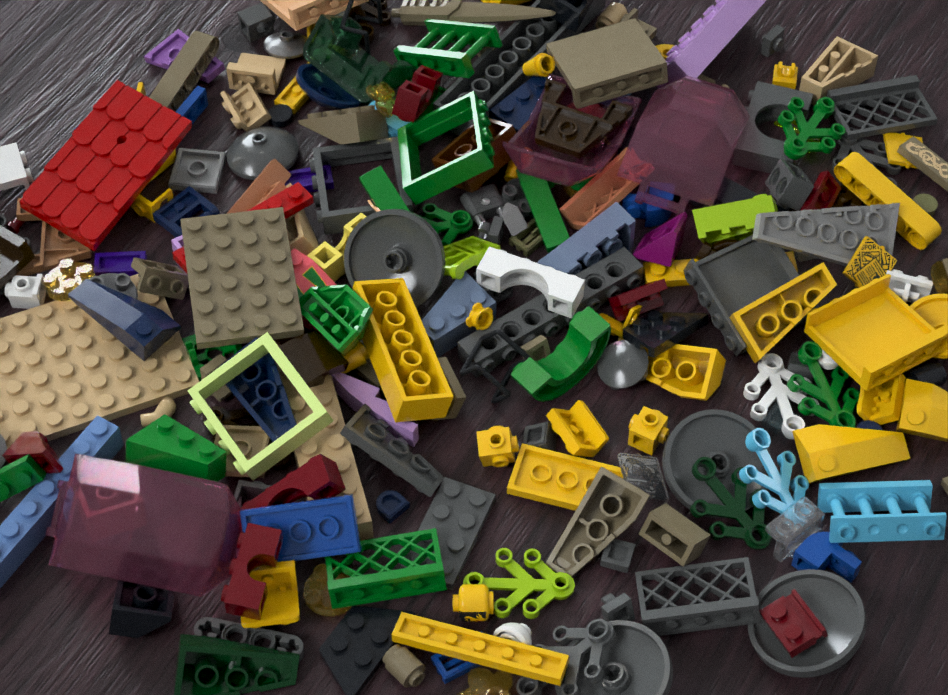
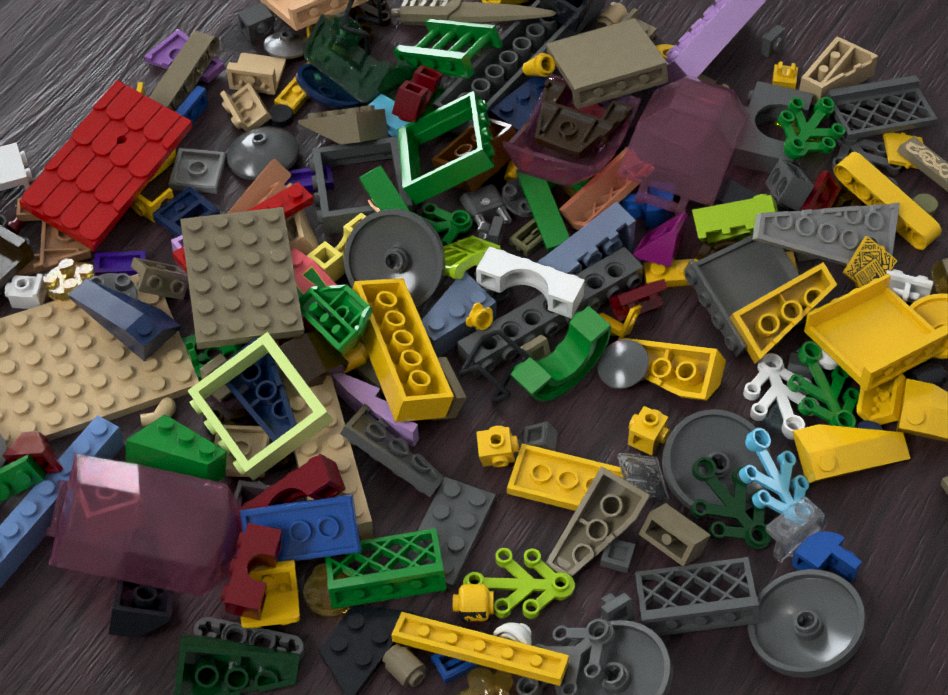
clear yellow plate [366,82,395,118] -> none
dark blue tile [376,490,410,524] -> none
light grey slope [502,202,528,236] -> none
yellow bracket [546,400,609,457] -> none
black wing [623,311,708,358] -> none
dark red plate [759,589,828,658] -> none
medium azure fence [817,480,947,543] -> none

